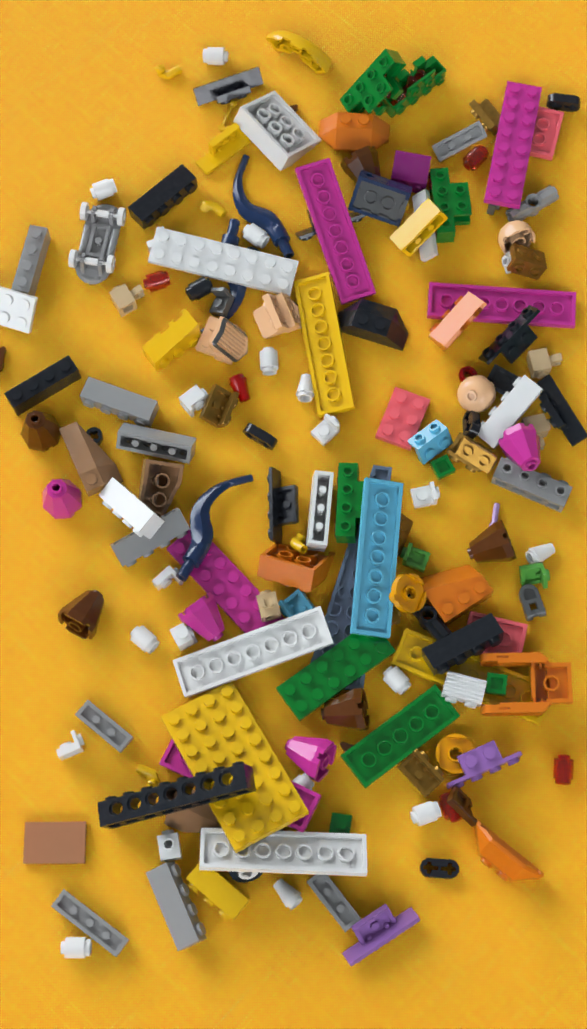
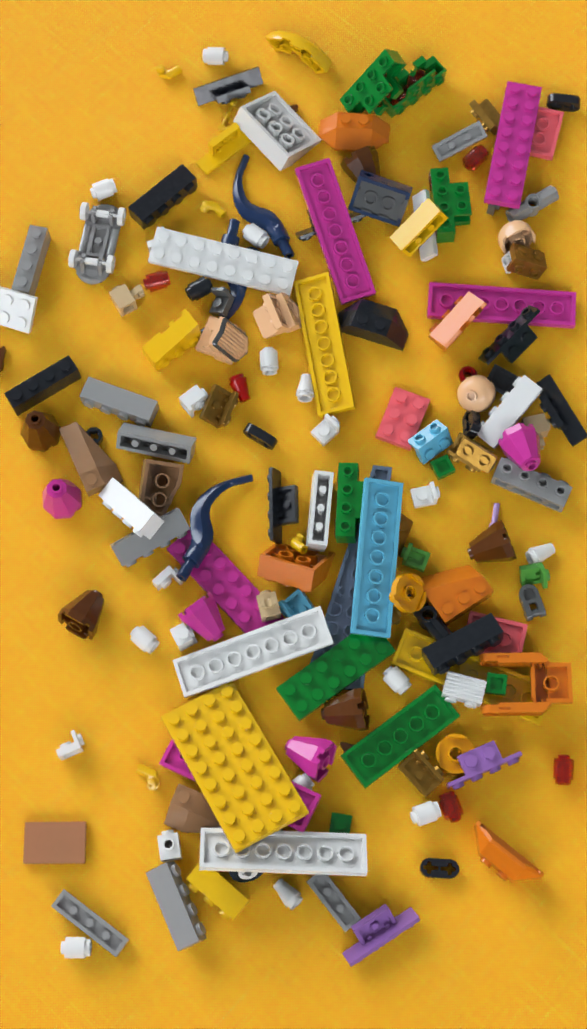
light grey plate [75,700,134,753] -> none
black brick [98,762,256,829] -> none
magenta slope [391,150,432,193] -> none
reddish brown tile [447,786,478,827] -> none
tan brick [526,347,563,379] -> none

